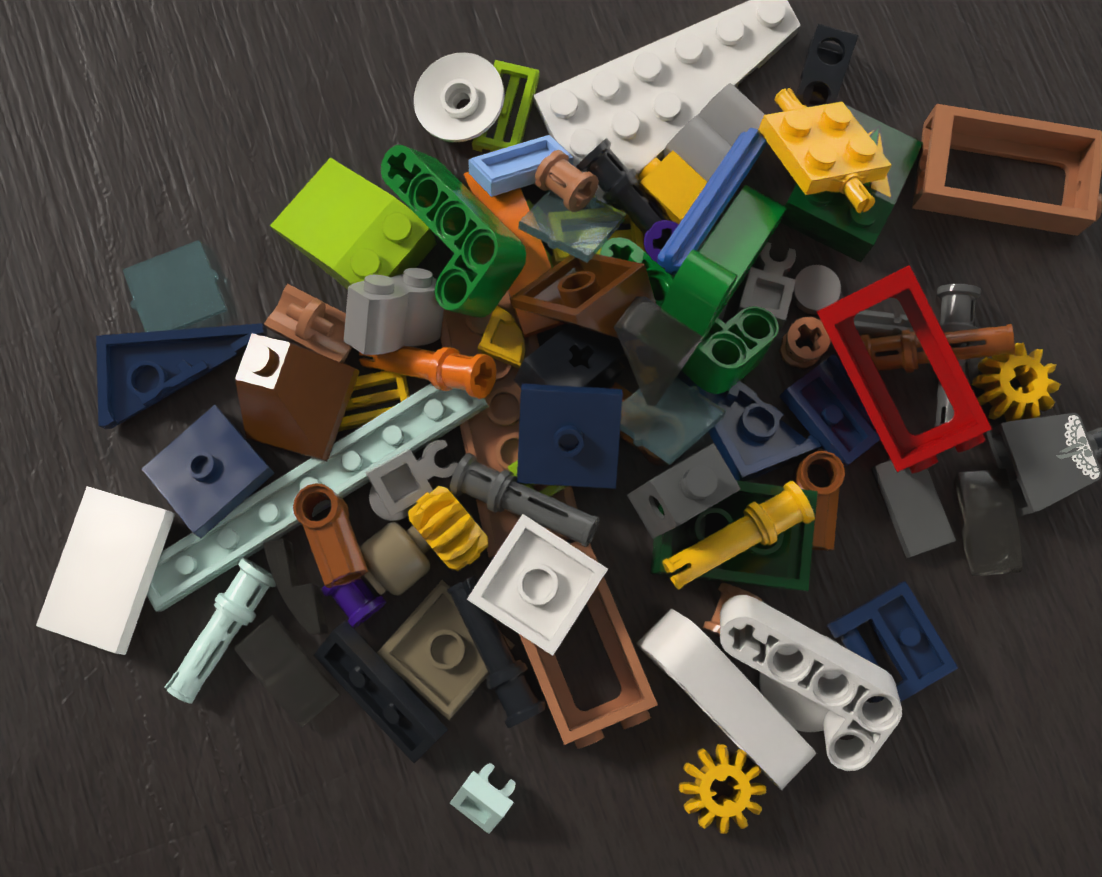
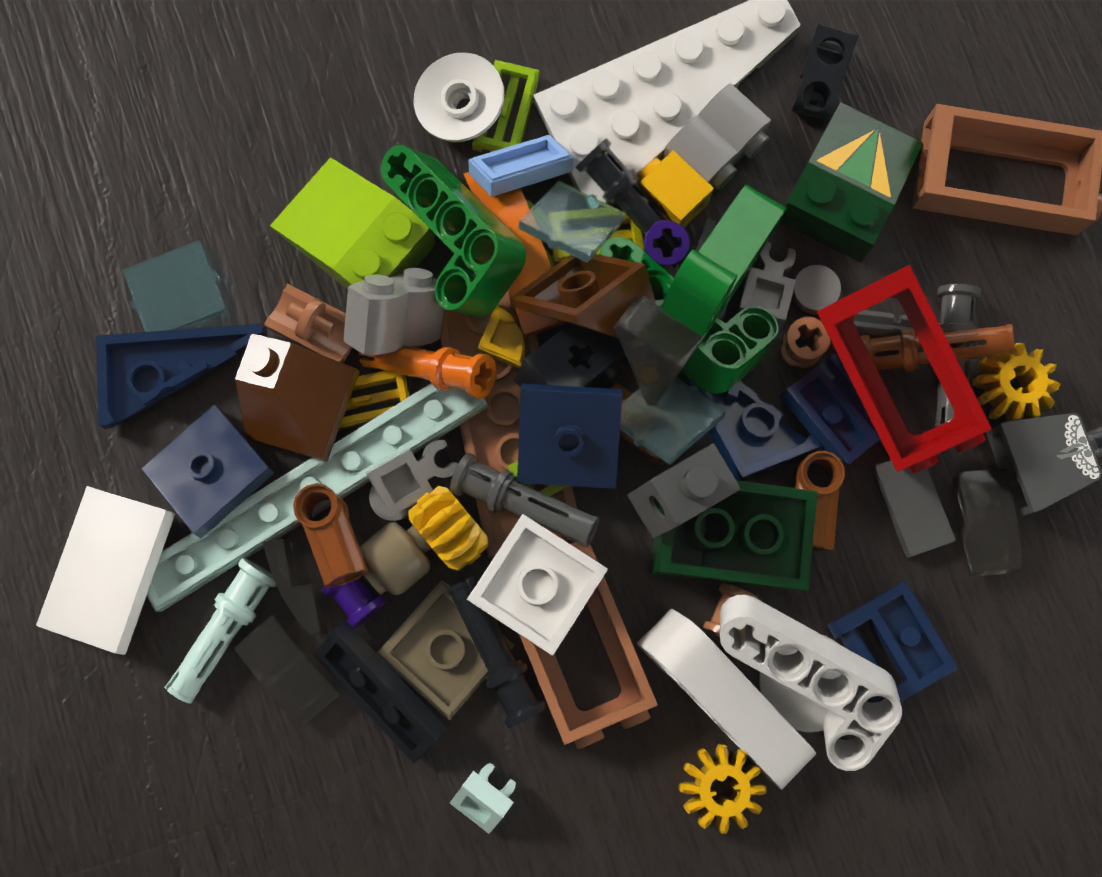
nougat bush [535,150,599,213] -> none
blue axle [657,128,767,275] -> none
yellow pin [662,481,815,590] -> none
yellow plate [758,88,892,213] -> none

